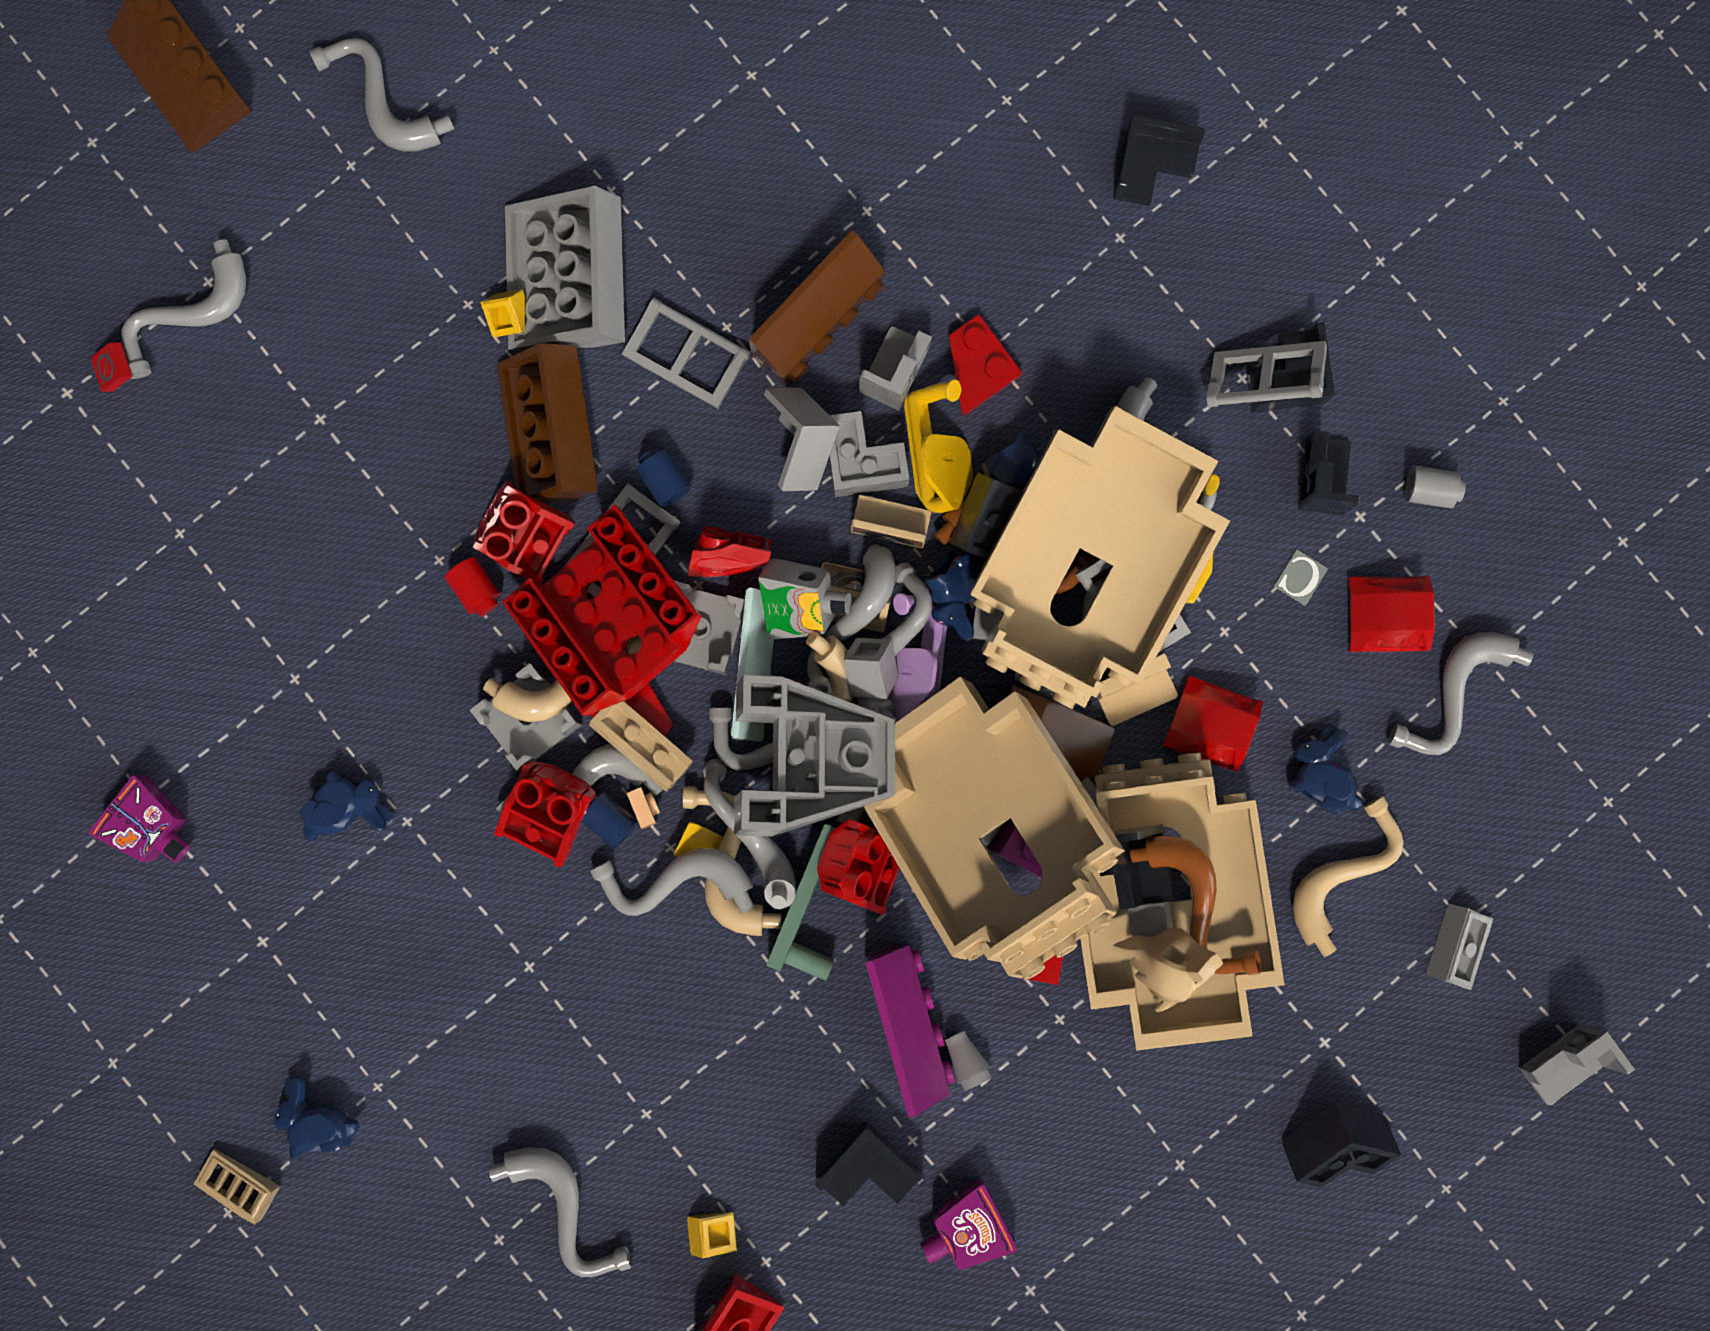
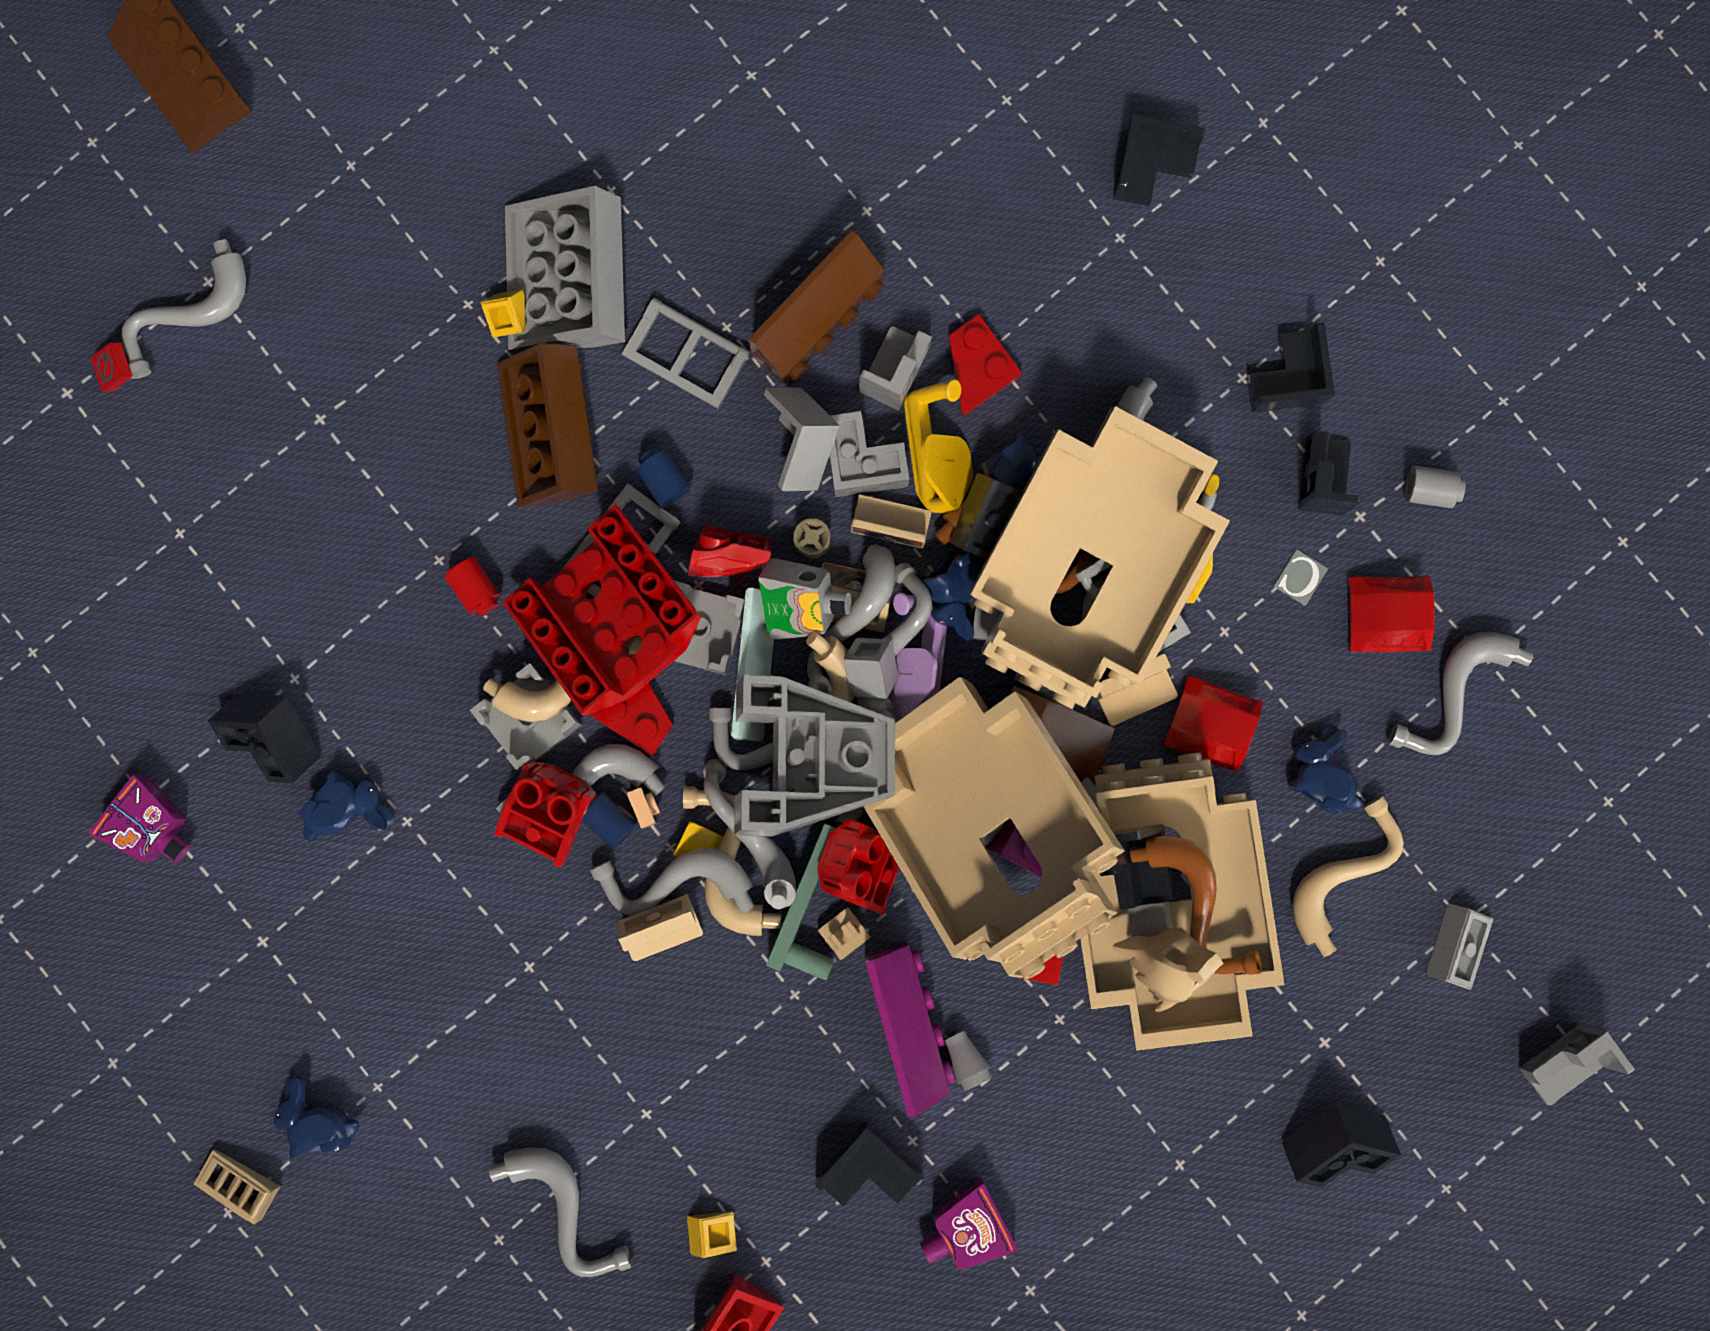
light grey animal [309,38,454,152] -> none
red slope [473,480,575,584] -> none
tan hinge [589,701,693,792] -> none
light grey window [1207,341,1327,407] -> none
none -> black panel [208,694,321,783]
none -> tan panel [617,894,703,961]
none -> dark tan wheel [794,519,830,559]
none -> tan tile [818,907,871,960]

